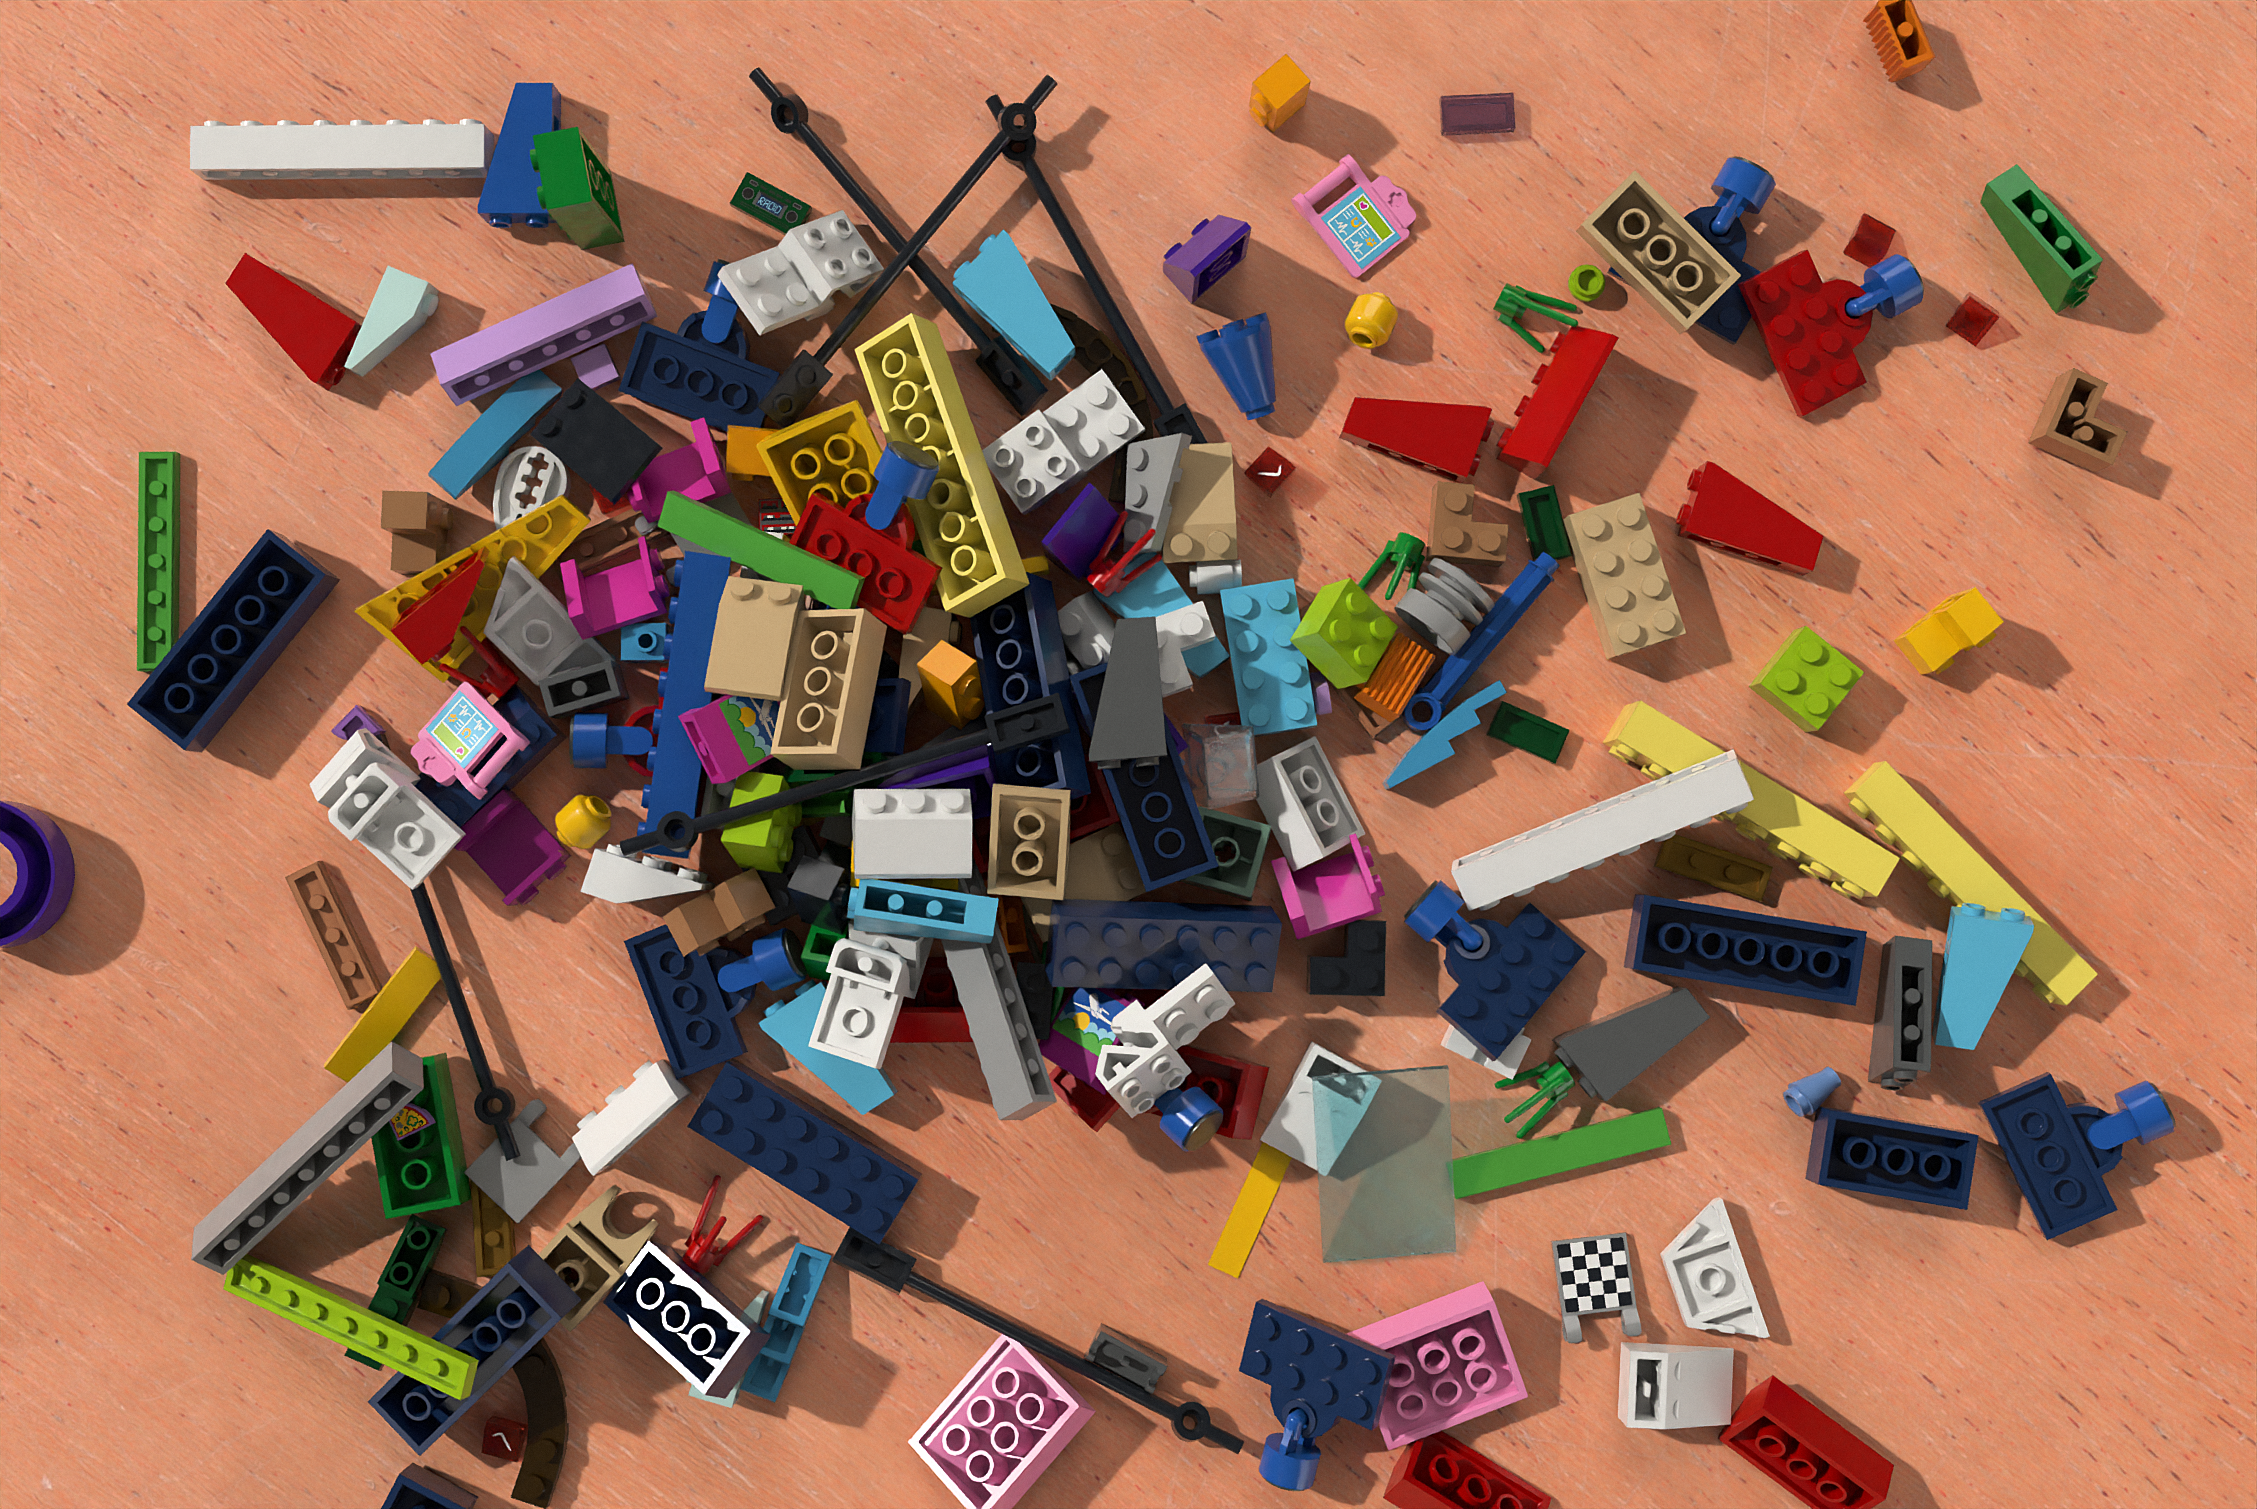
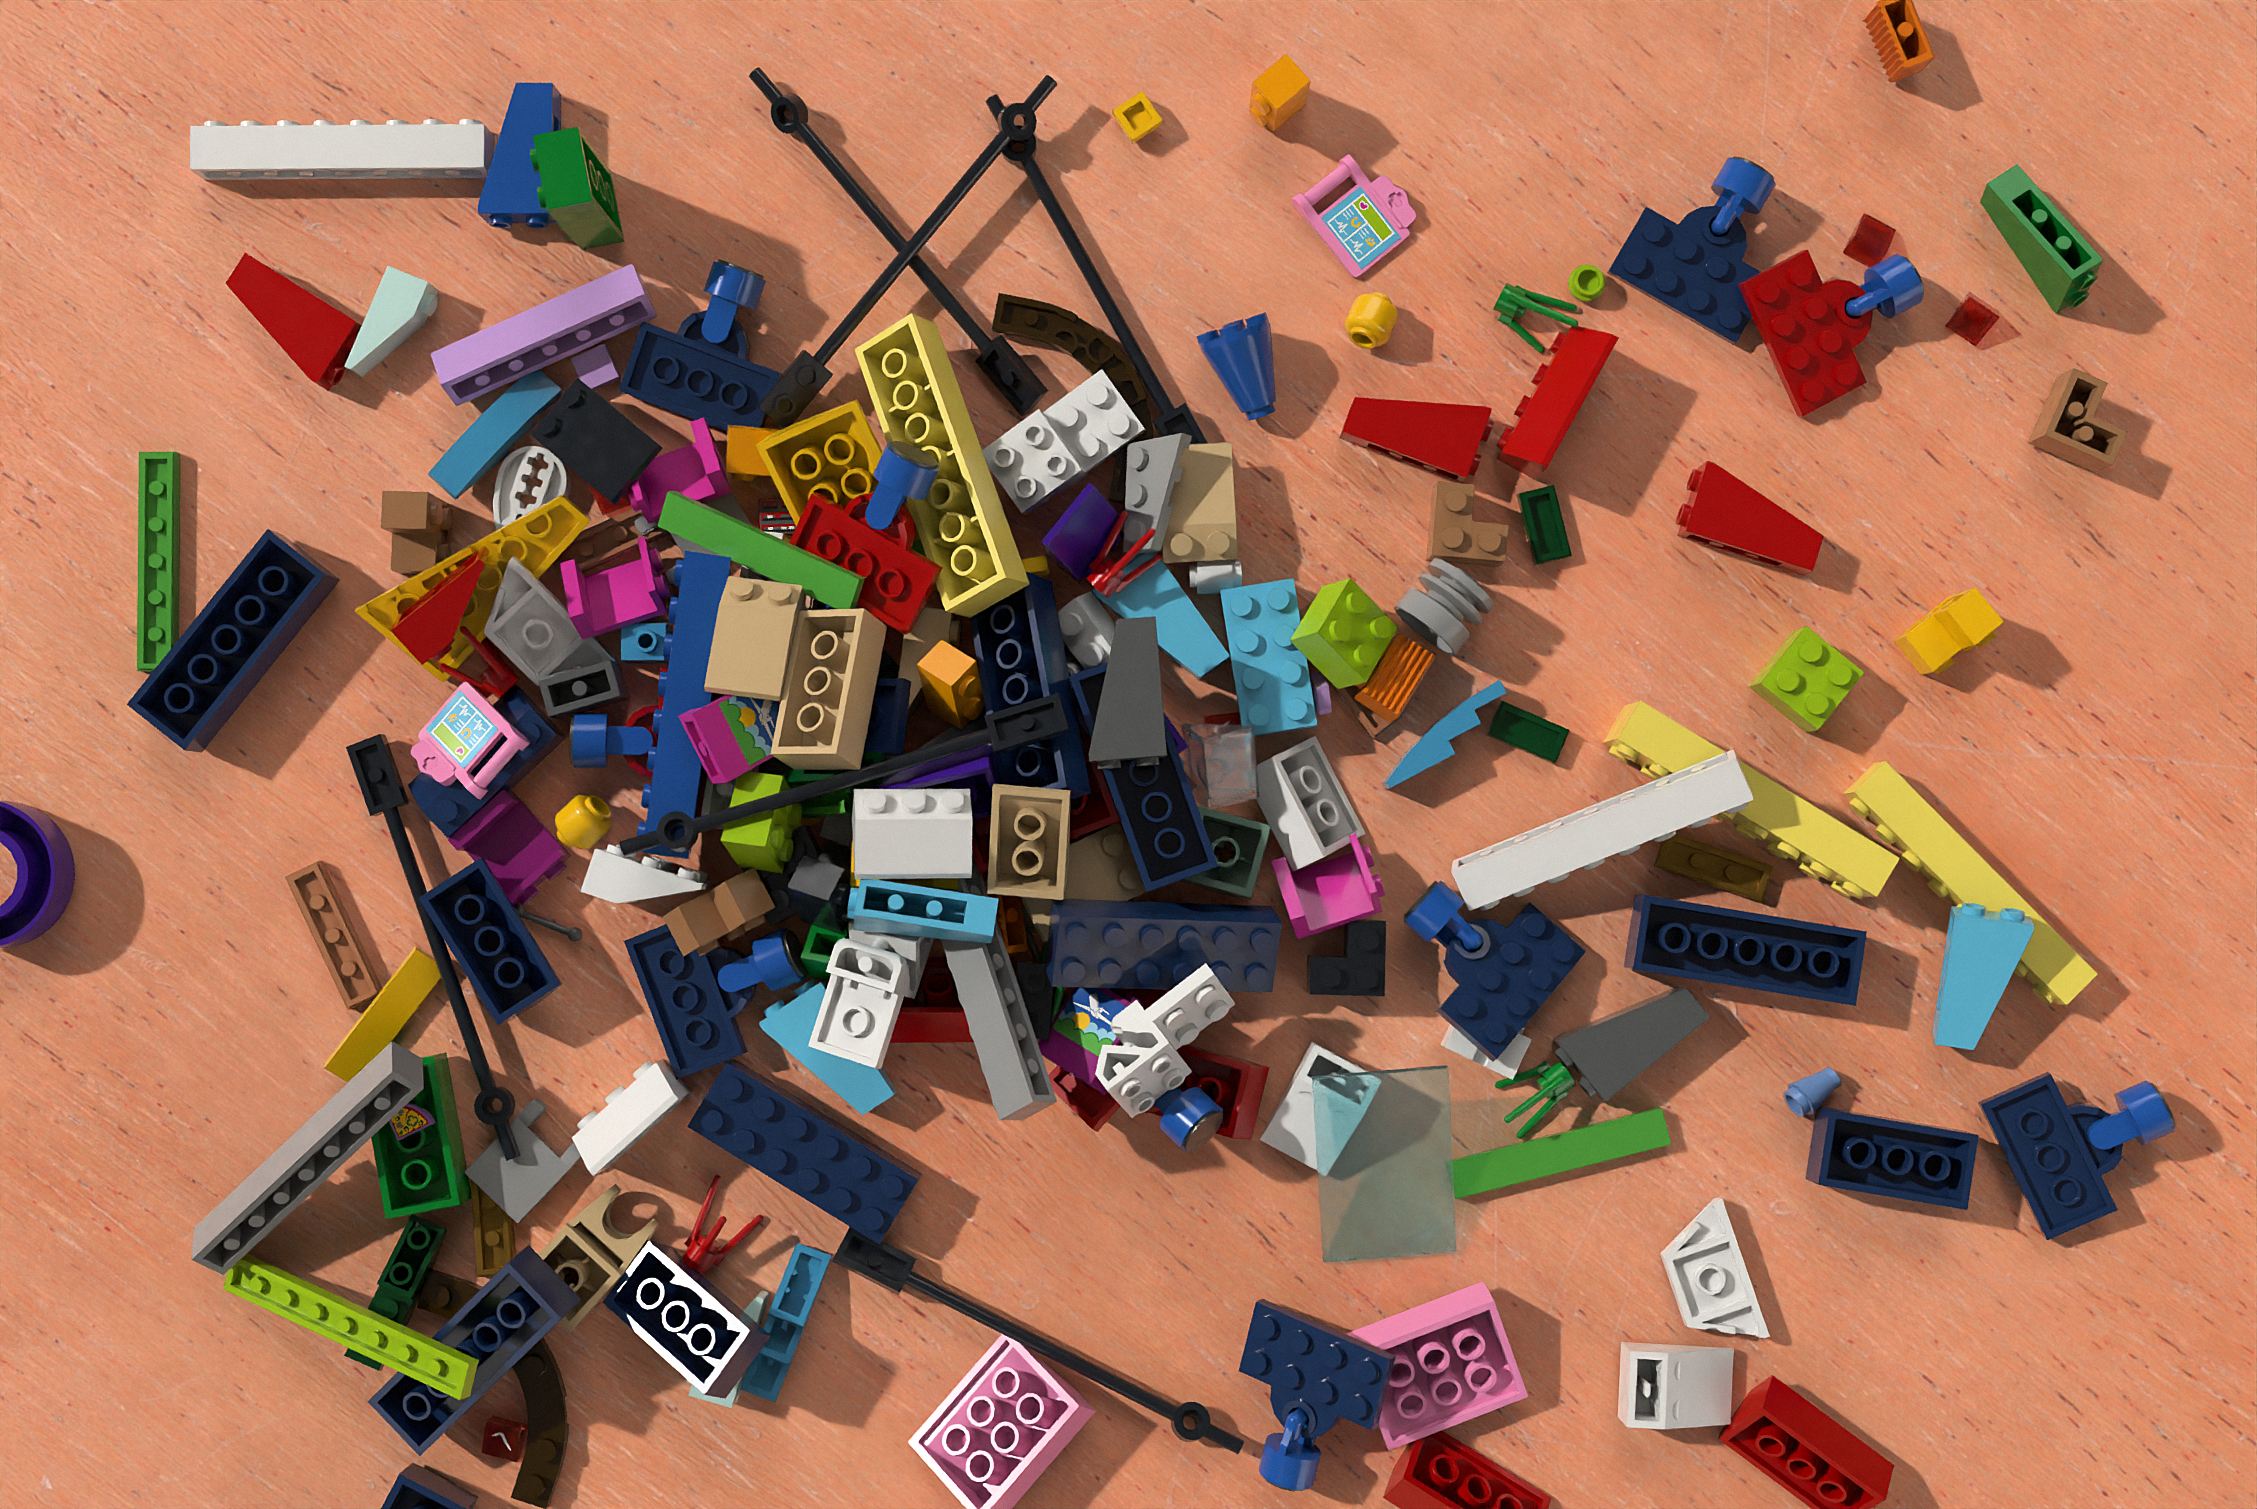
white piece [309,728,466,890] -> none
medium lavender tile [331,705,386,740] -> none
white piece [717,210,884,336] -> none
dark green tile [730,172,812,235] -> none
medium azure slope [952,229,1076,381] -> none
dark grey hinge [1084,1323,1168,1394] -> none
white brick [1156,601,1215,698] -> none
slope [1163,215,1251,304] -> none
yellow sticker [1208,1142,1292,1279] -> none
clear red slope [1244,446,1296,498] -> none
green plant [1358,532,1425,600] -> none
blue piece [1401,552,1560,731] -> none
tile [1439,93,1515,136] -> none
flag [1551,1232,1642,1344] -> none
tan brick [1563,493,1686,660] -> none
tan brick [1576,170,1741,334] -> none
dark grey slope [1868,936,1932,1091] -> none
none -> dark blue slope [418,857,562,1025]
none -> dark grey hinge [514,904,582,942]
none -> yellow plate [1112,90,1163,145]

